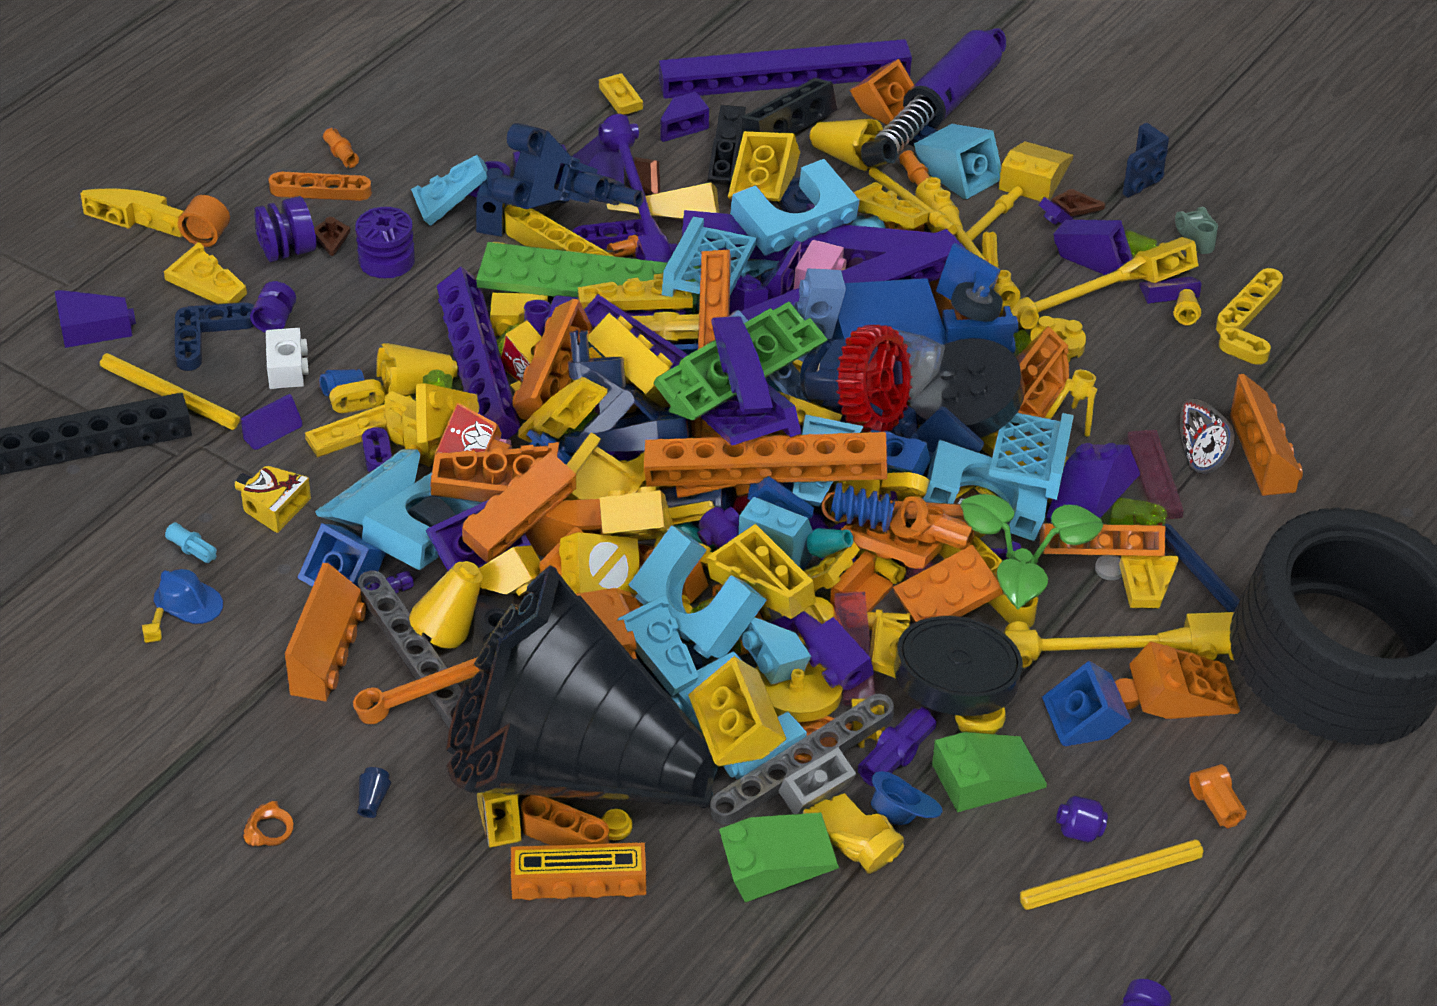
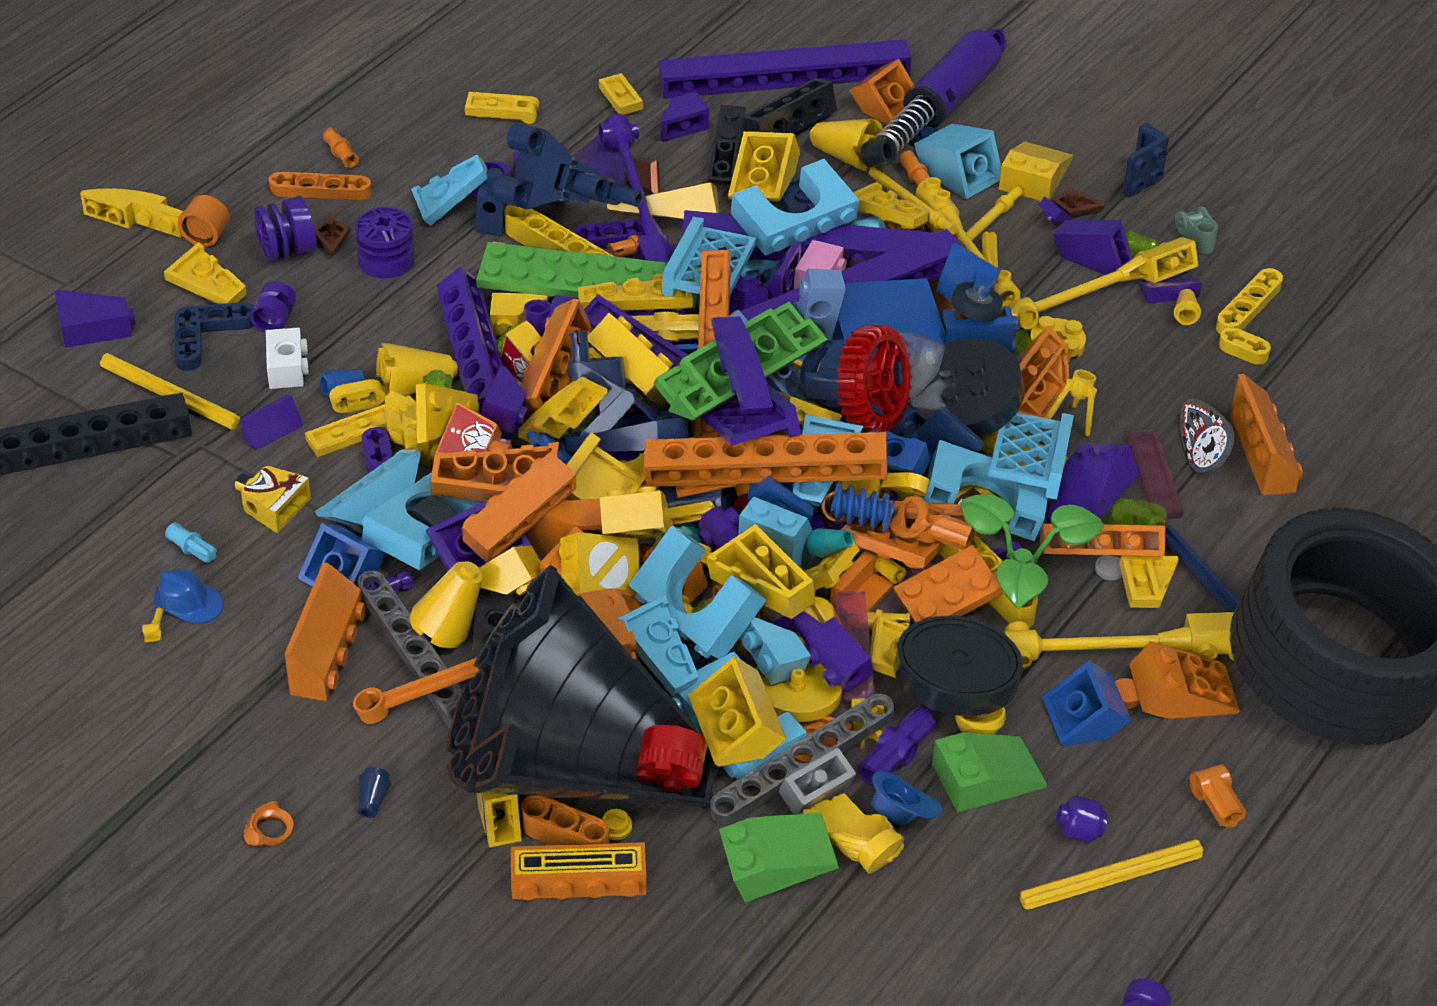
none -> yellow plate [465,92,540,124]
none -> dark purple slope [481,365,527,433]
none -> red piece [636,725,707,794]

